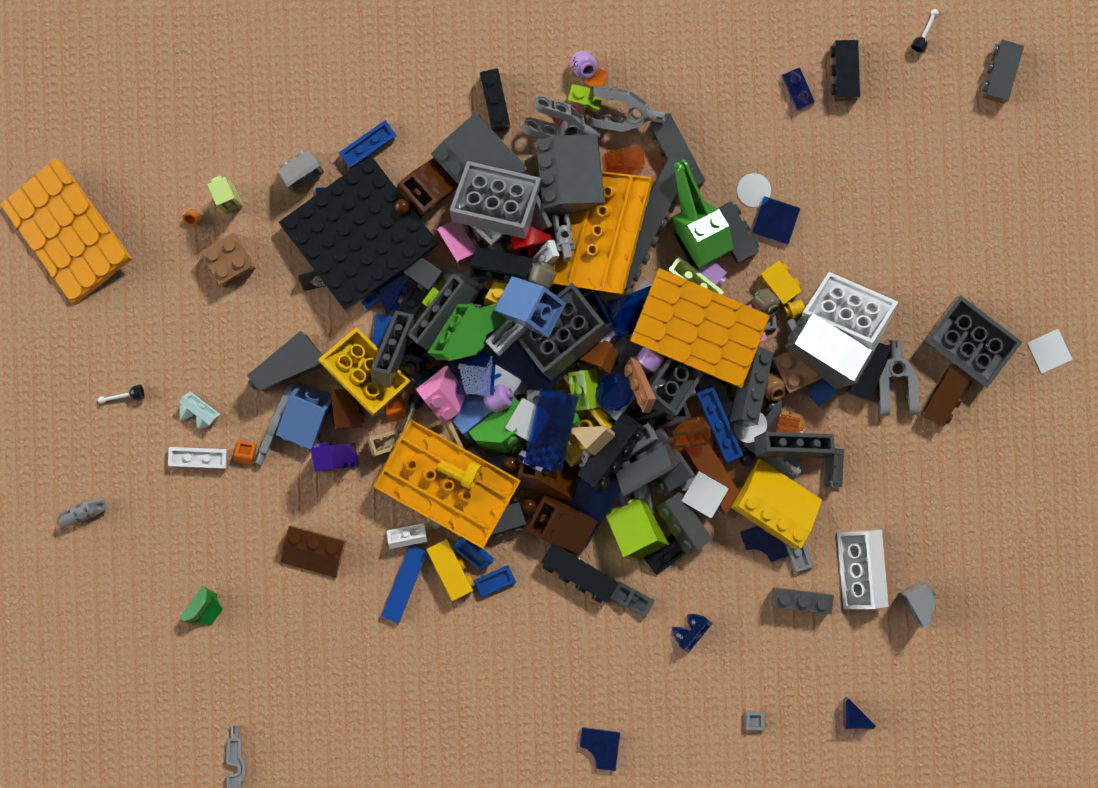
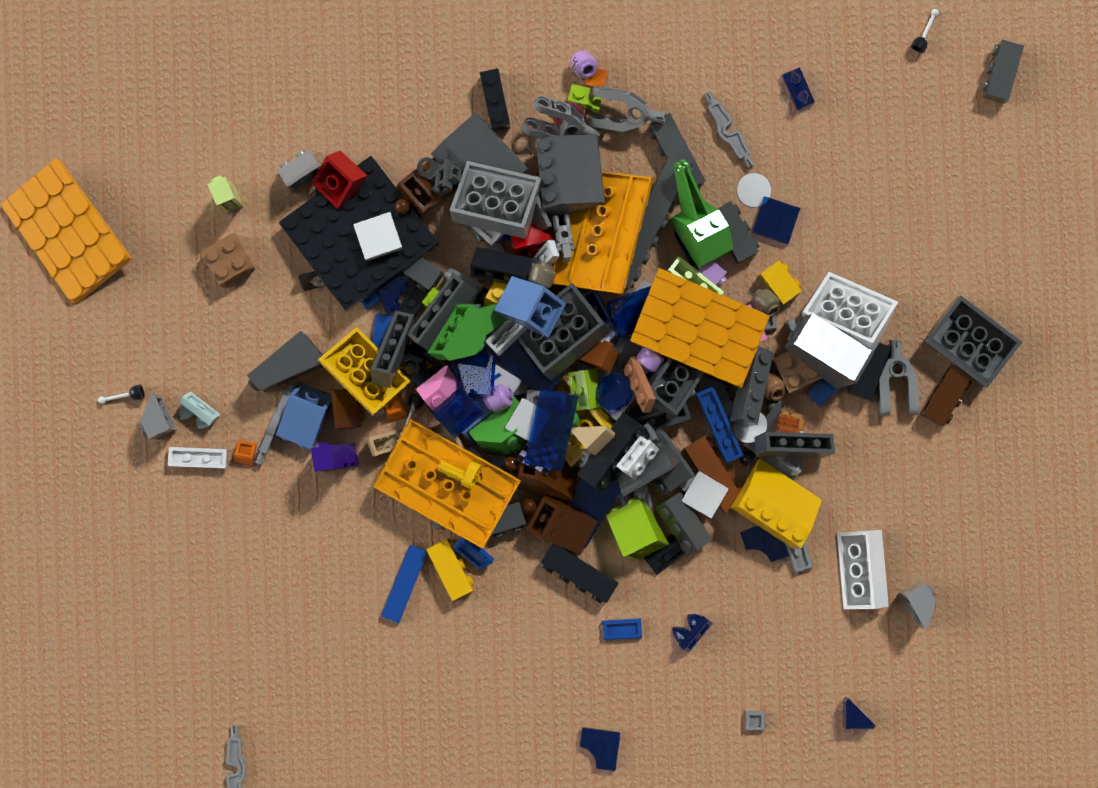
light grey hinge [58,497,107,527] -> none
green slope [180,586,223,625] -> none
orange hinge [183,209,200,226] -> none
reddish brown slope [281,525,347,578] -> none
blue plate [339,120,397,169] -> none
white plate [387,523,427,549] -> none
bright pink slope [437,222,479,266] -> none
blue tile [473,565,516,598] -> none
clear orange slope [604,146,645,172] -> none
dark grey slope [611,581,655,617] -> none
clear orange slope [672,416,711,449] -> none
dark grey brick [771,587,834,615] -> none
yellow hose [783,299,806,319] -> none
dark grey hinge [823,448,844,487] -> none
black brick [830,40,860,101] -> none
white sticker [1028,329,1072,373] -> none
none -> light grey slope [140,394,177,440]
none -> red slope [311,150,367,209]
none -> white tile [353,212,403,261]
none -> dark grey piece [417,157,461,195]
none -> clear blue tile [431,387,483,439]
none -> blue tile [602,618,642,640]
none -> white bracket [616,436,659,480]
none -> light grey piece [703,92,755,169]

